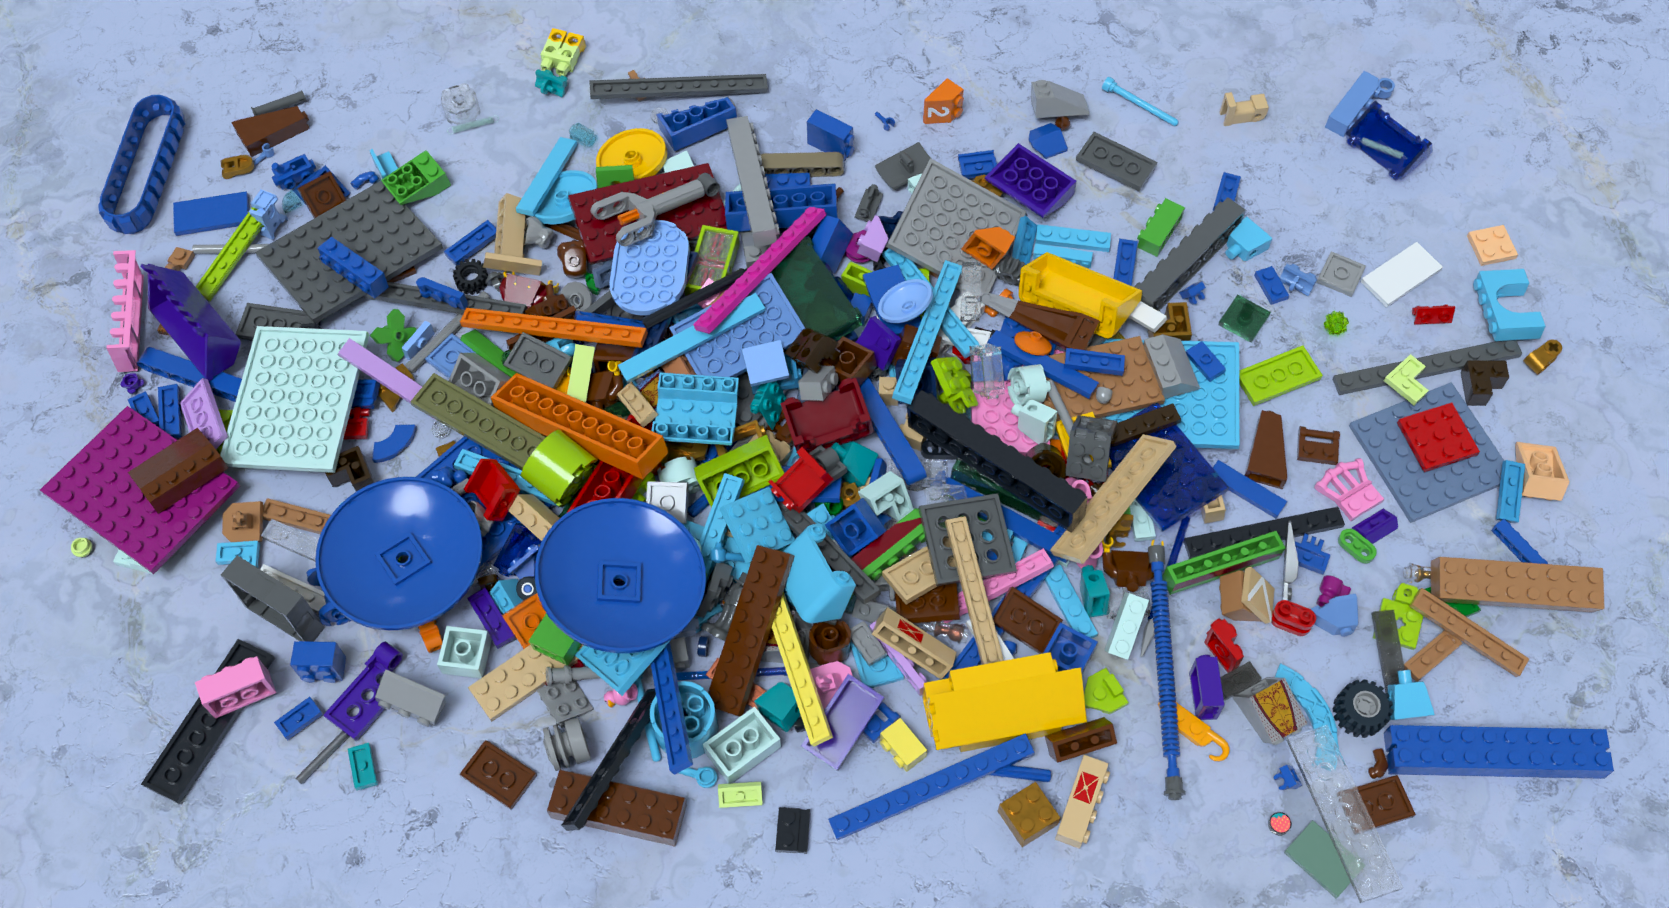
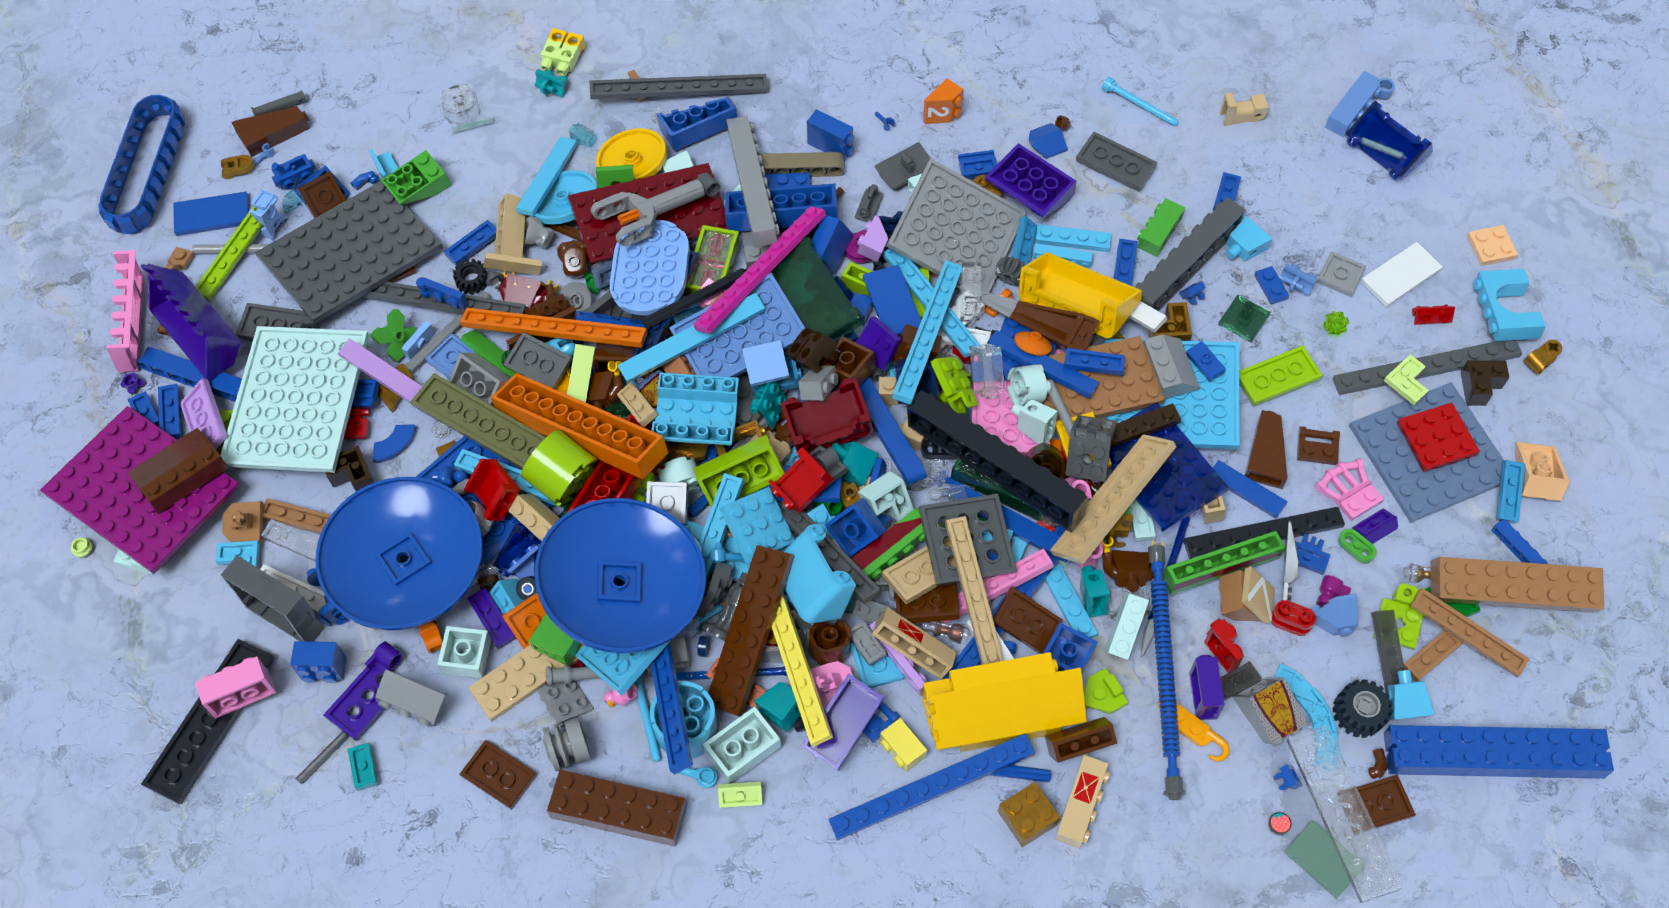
blue plate [274,696,323,741] -> none
blue brick [318,237,389,299] -> none
black plate [561,688,656,831] -> none
black plate [775,807,810,854] -> none
light blue dish [878,279,933,323] -> none
orange slope [961,227,1015,269] -> none
light grey slope [1031,80,1089,118] -> none
light grey hinge [1096,387,1113,404] -> none

